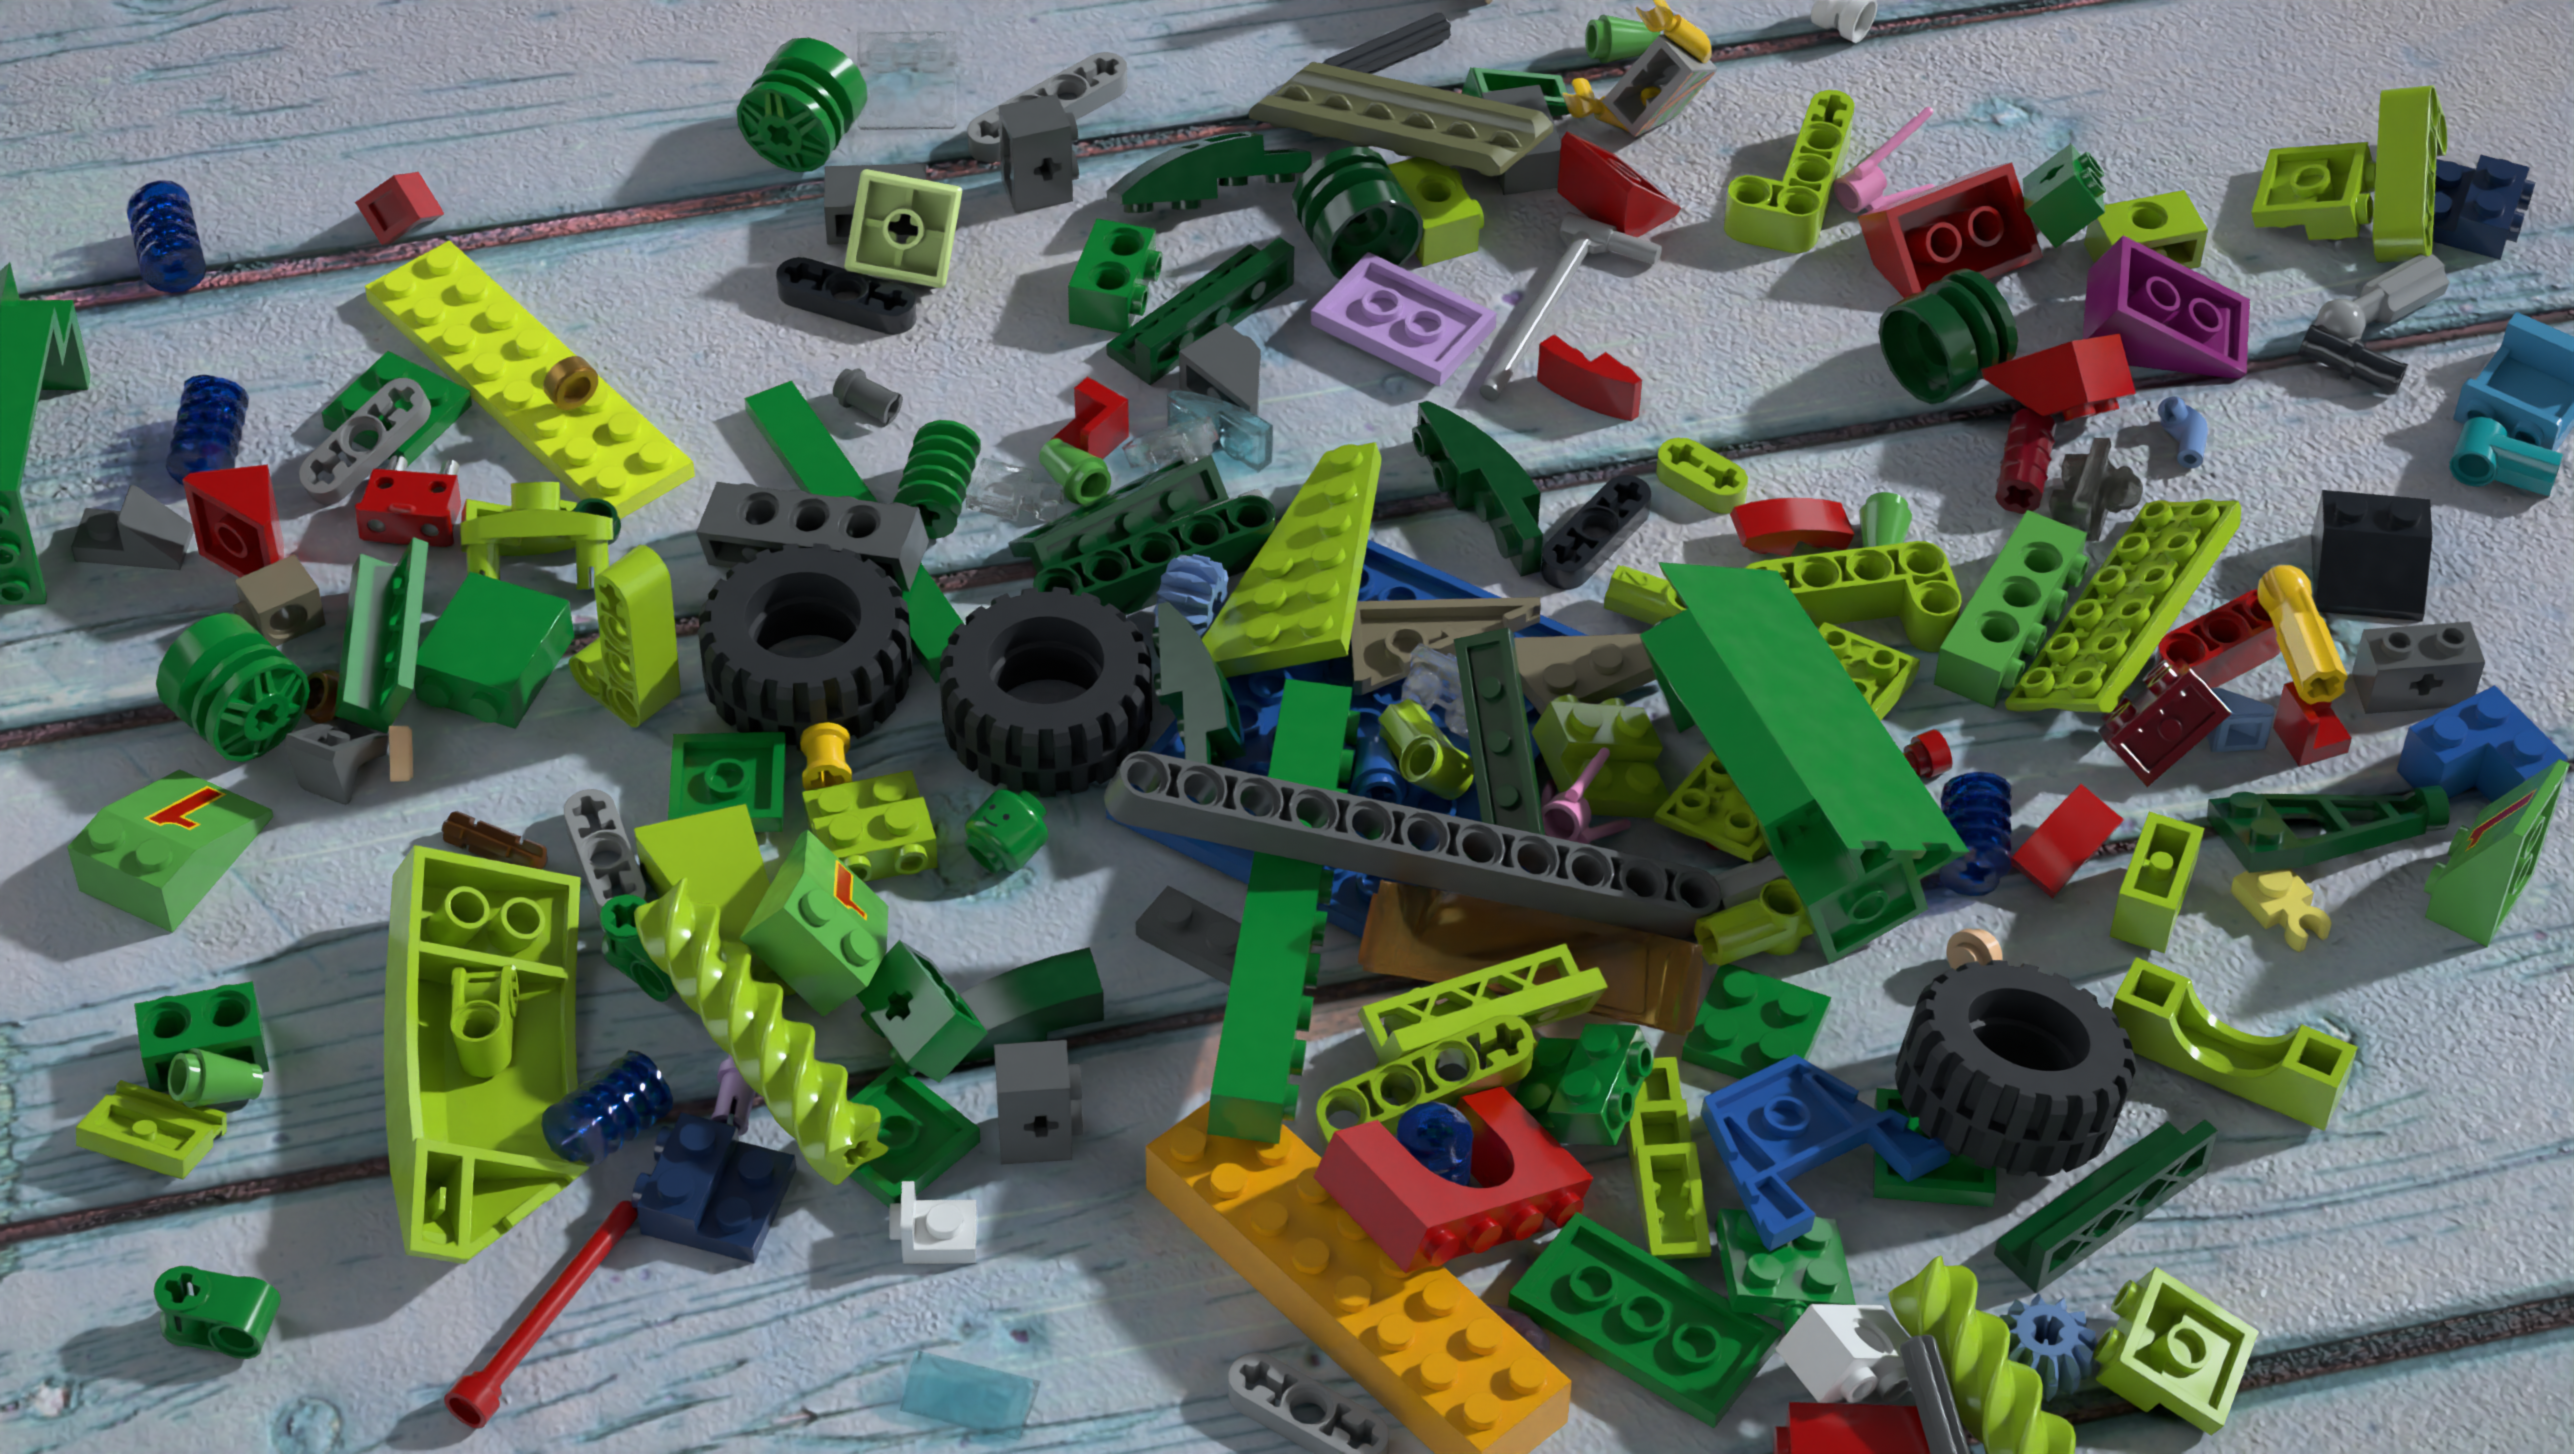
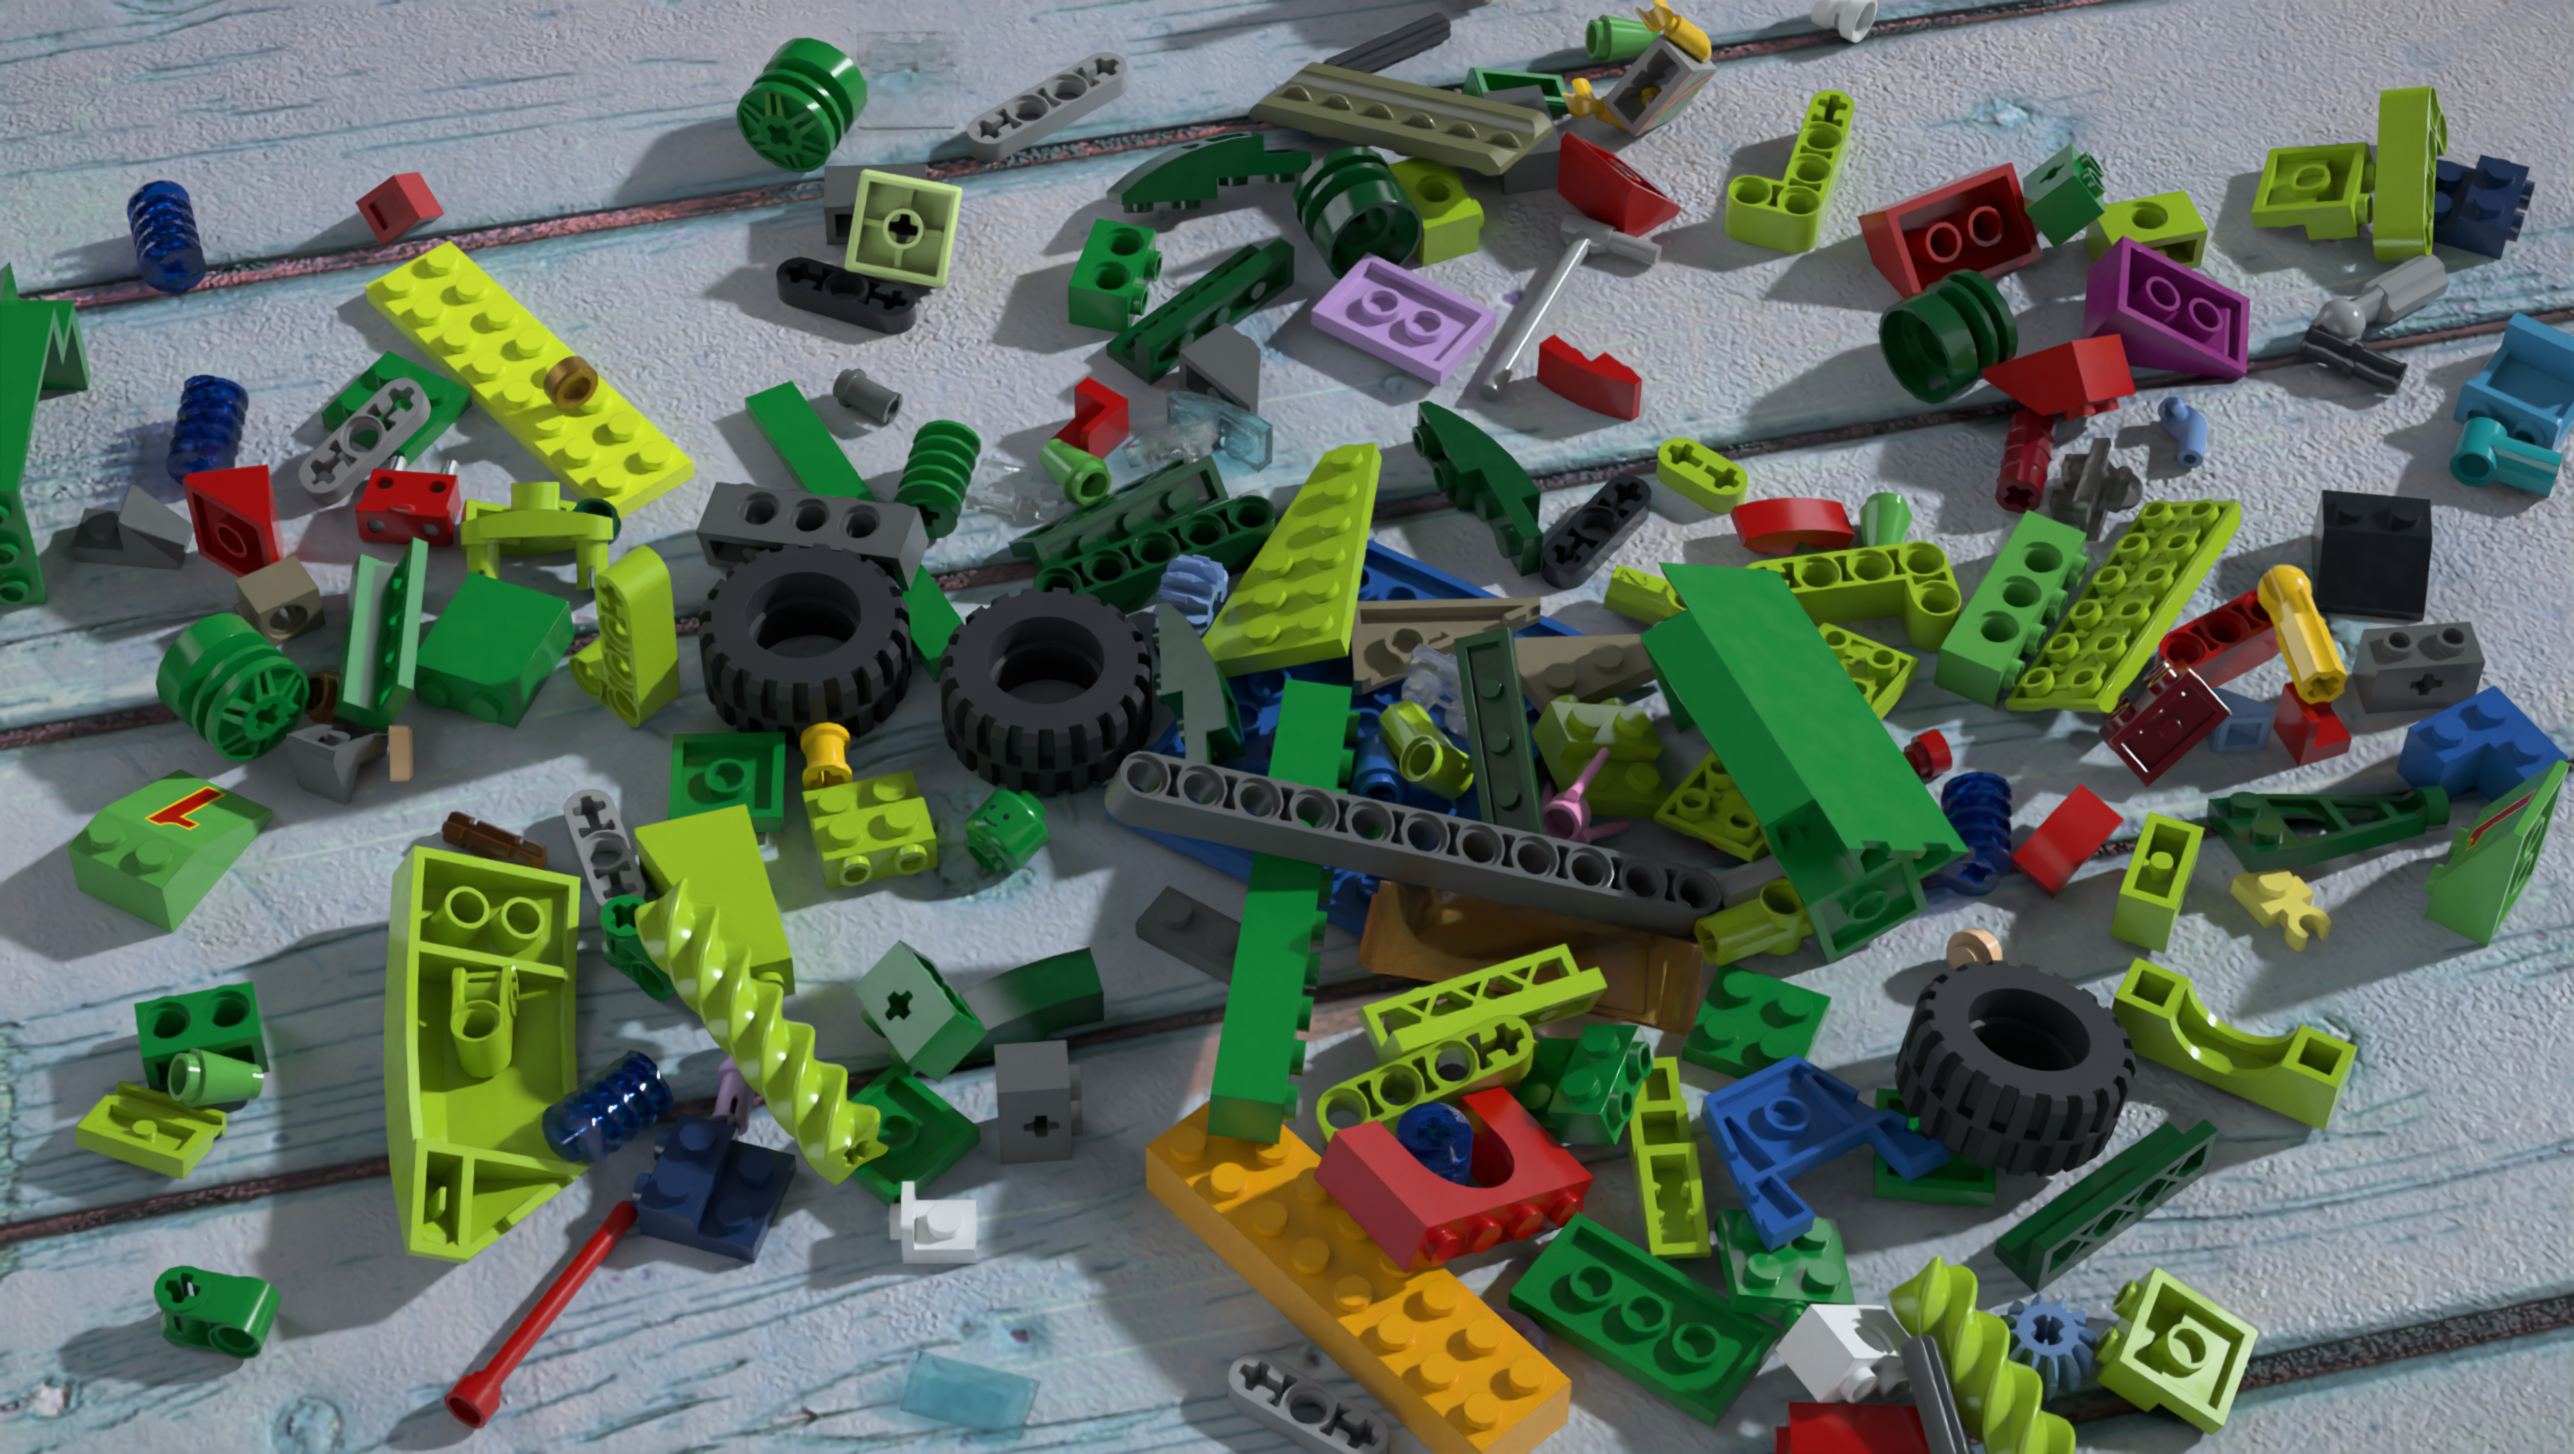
bright green slope [739,829,889,1017] -> none
dark grey brick [998,94,1079,213] -> none
bright pink plant [1834,107,1935,213] -> none

